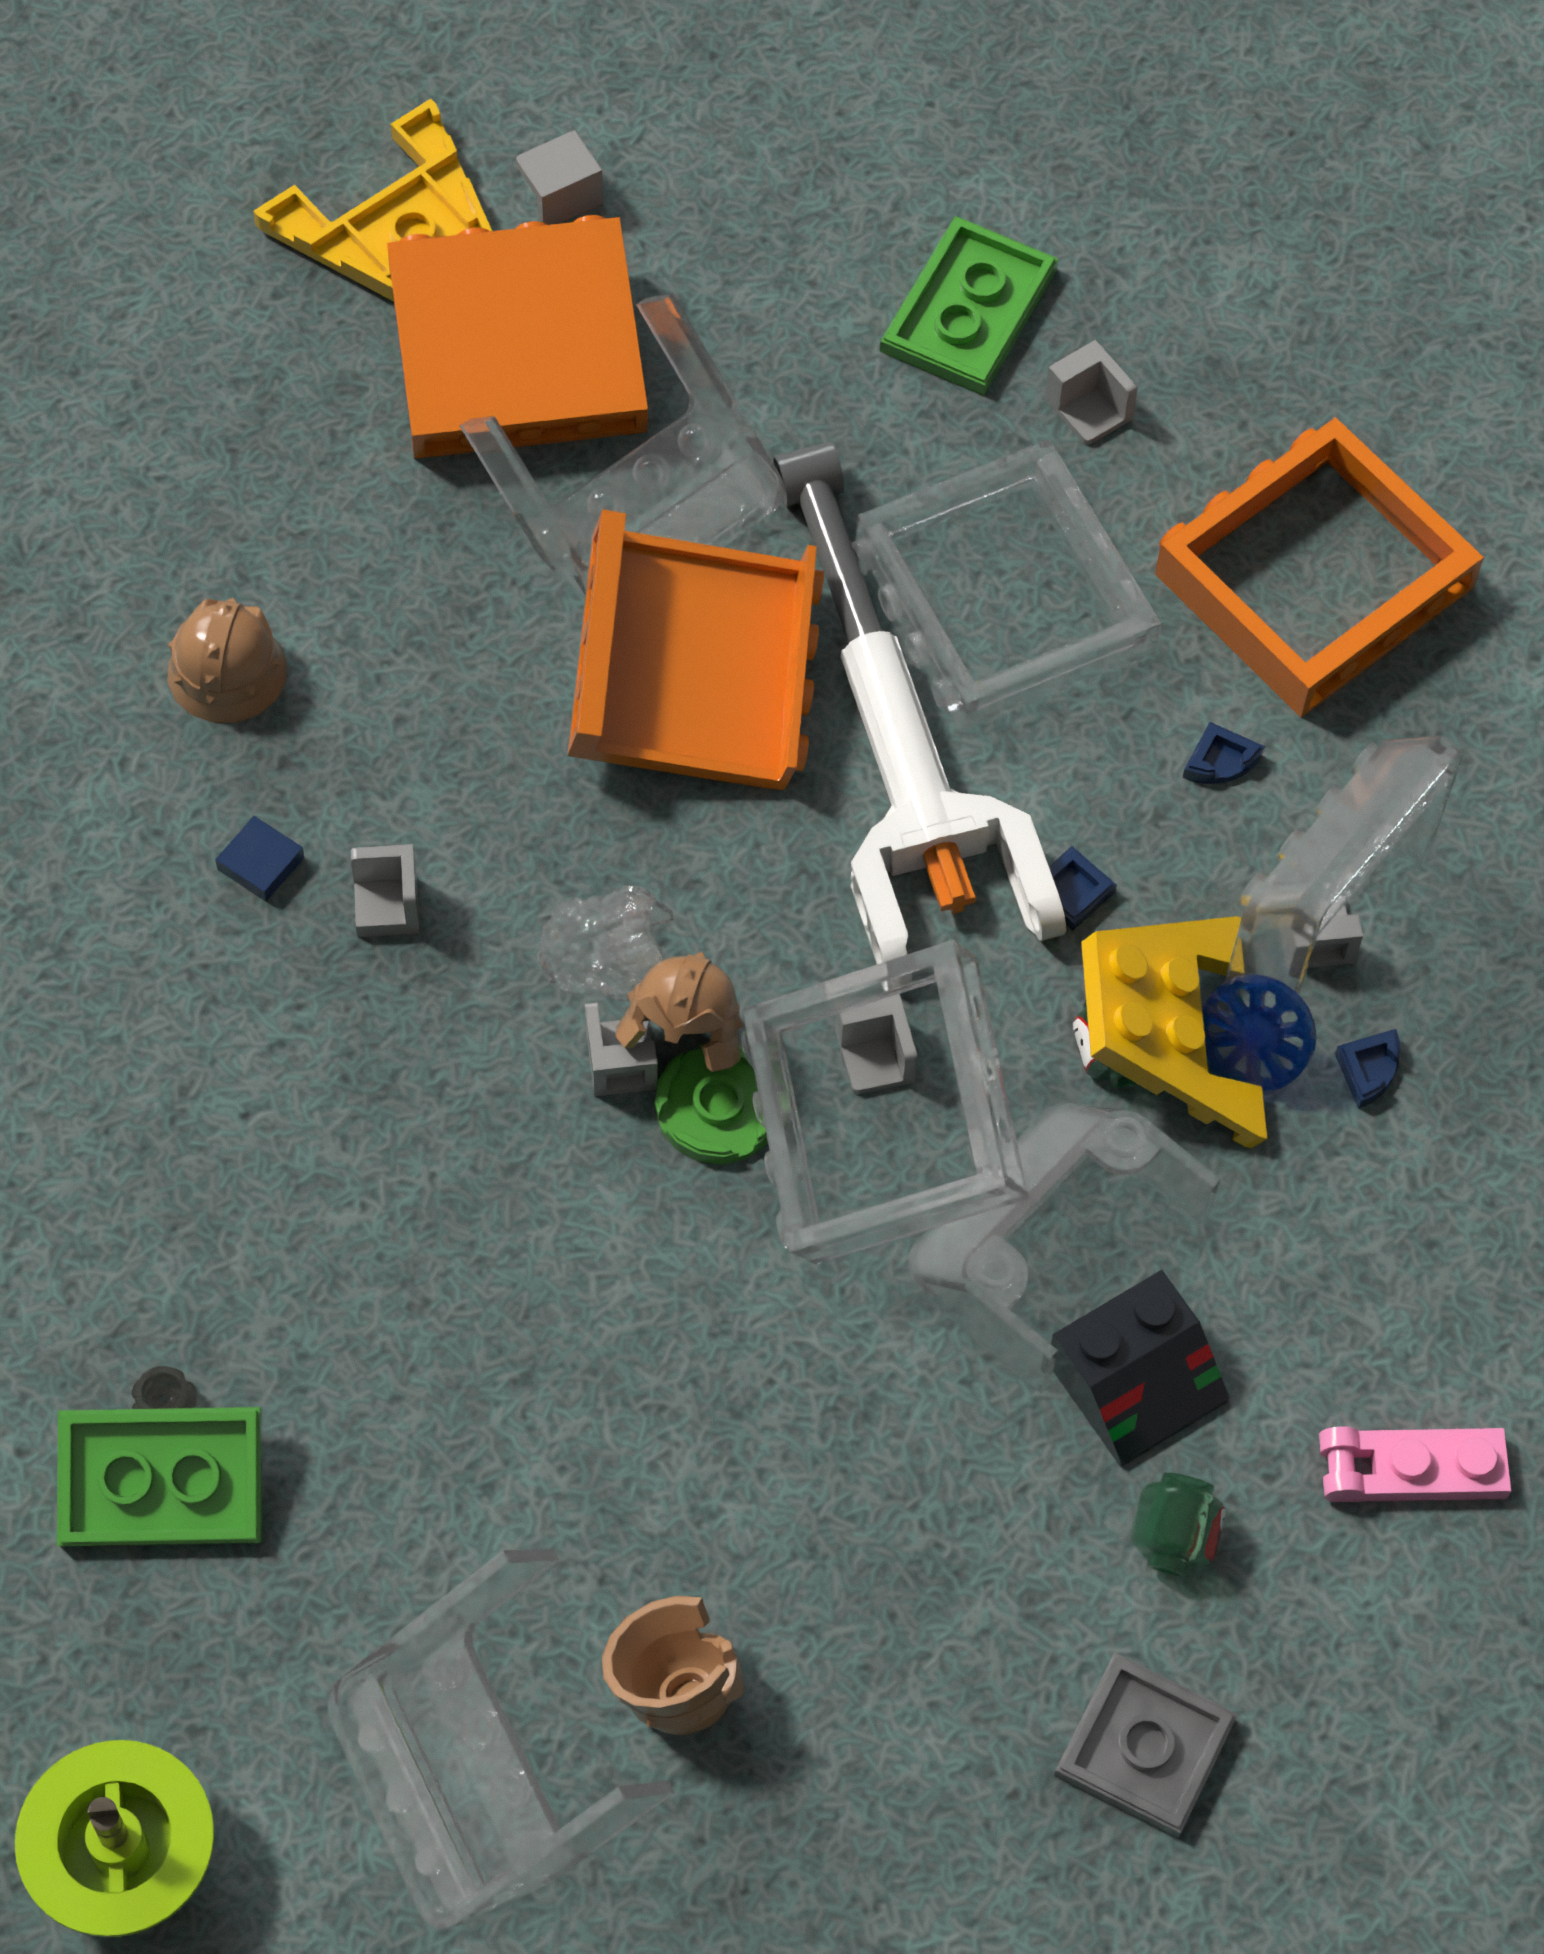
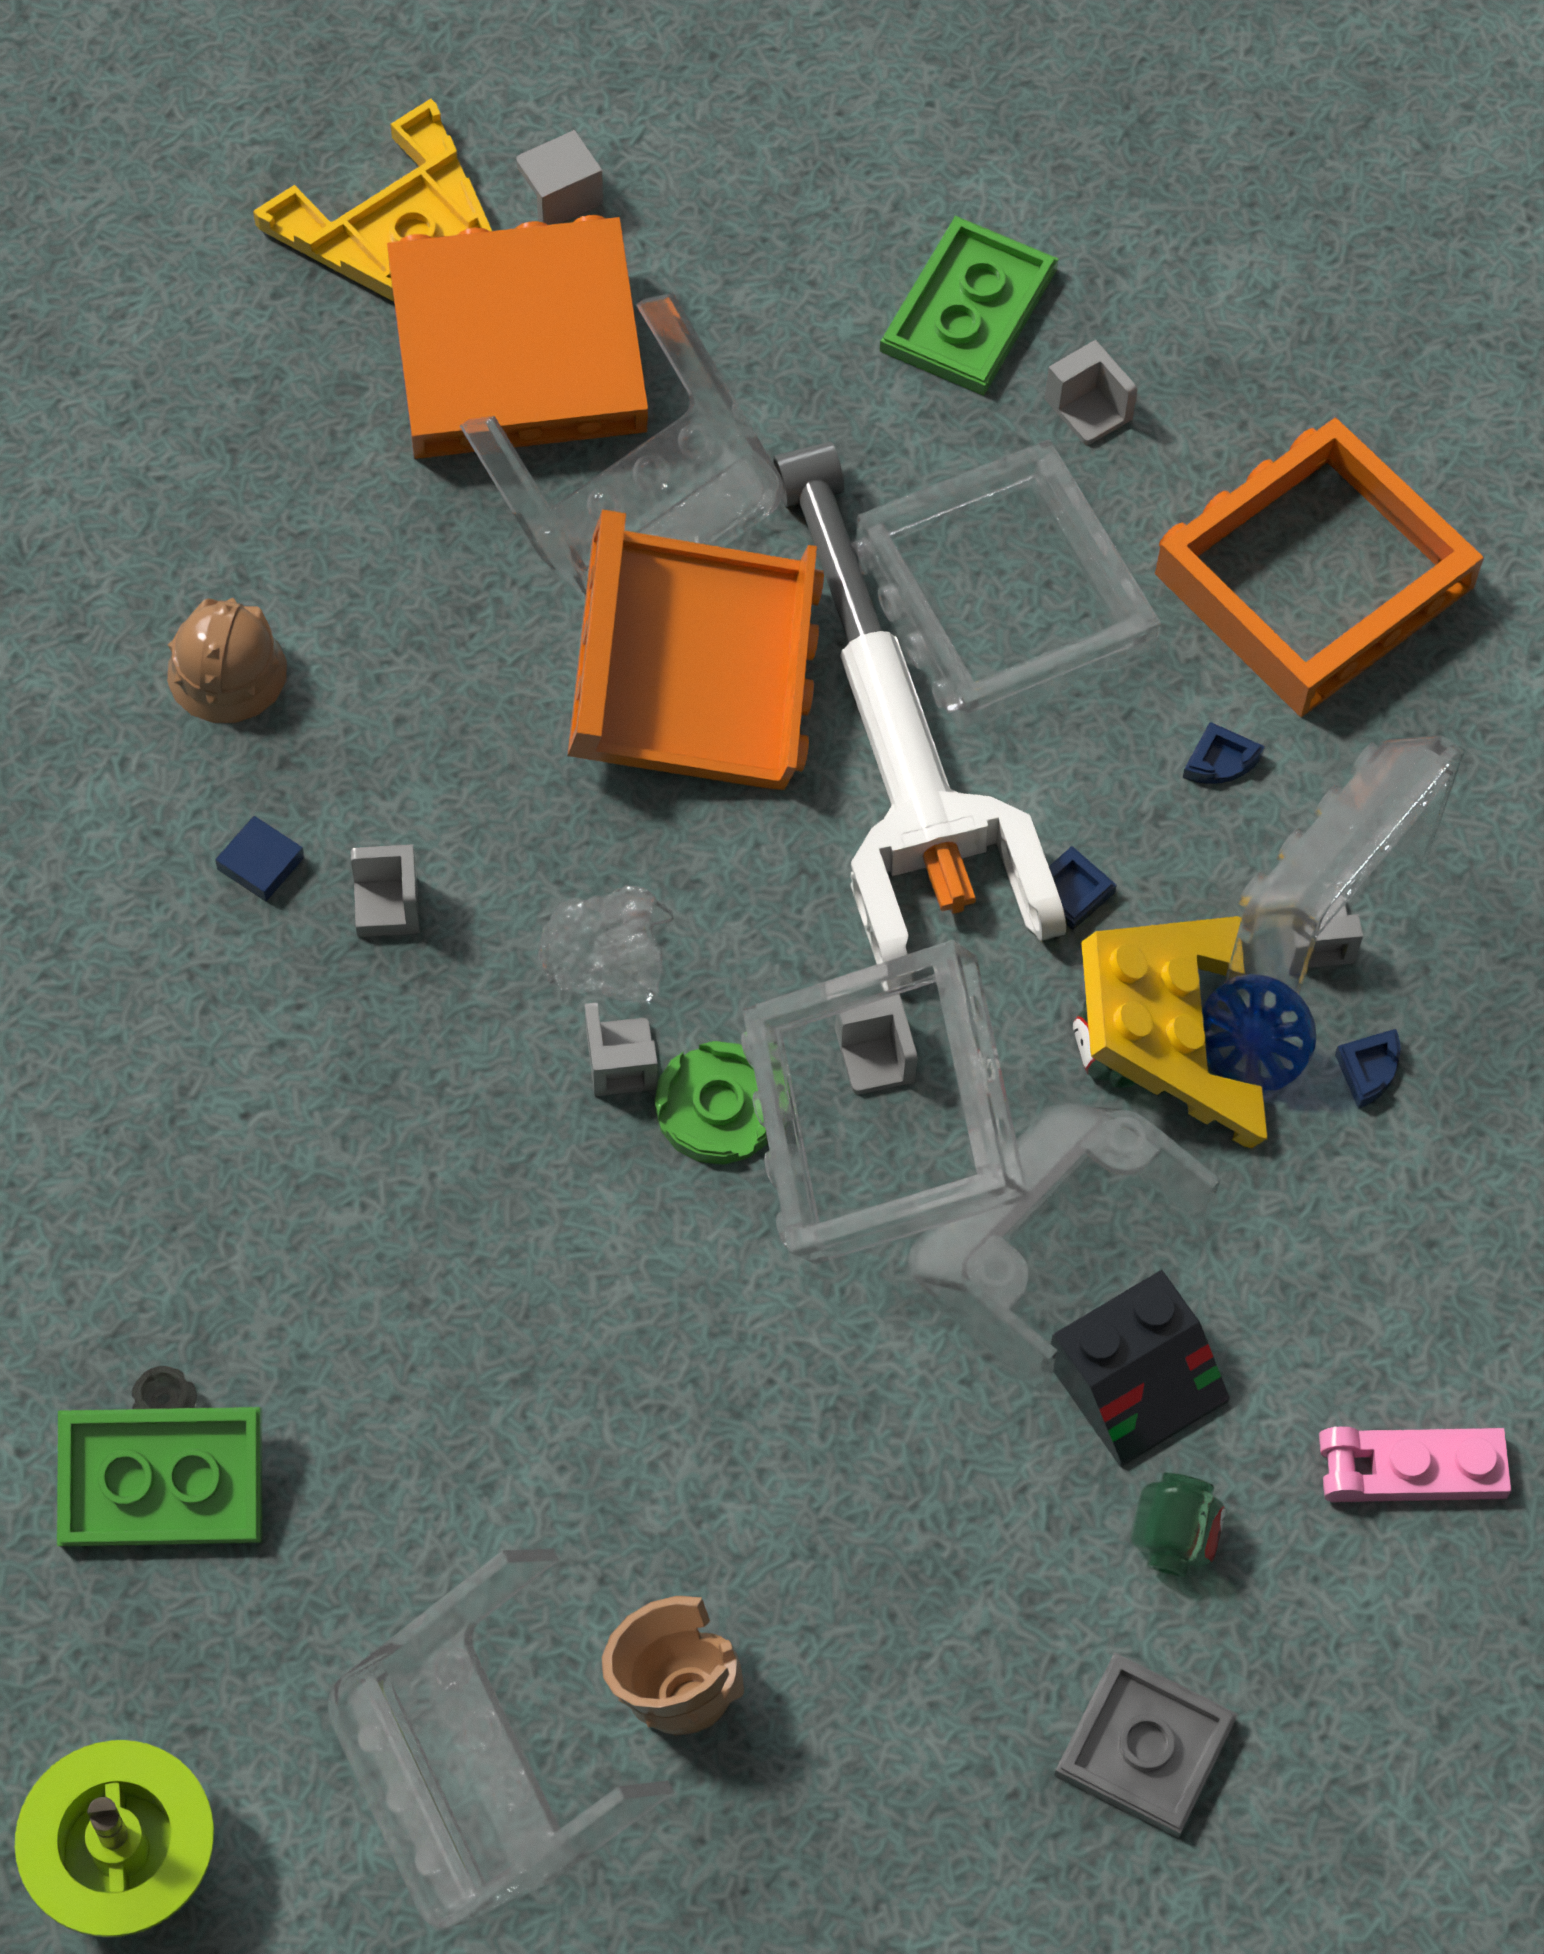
medium nougat helmet [615,952,744,1072] -> none

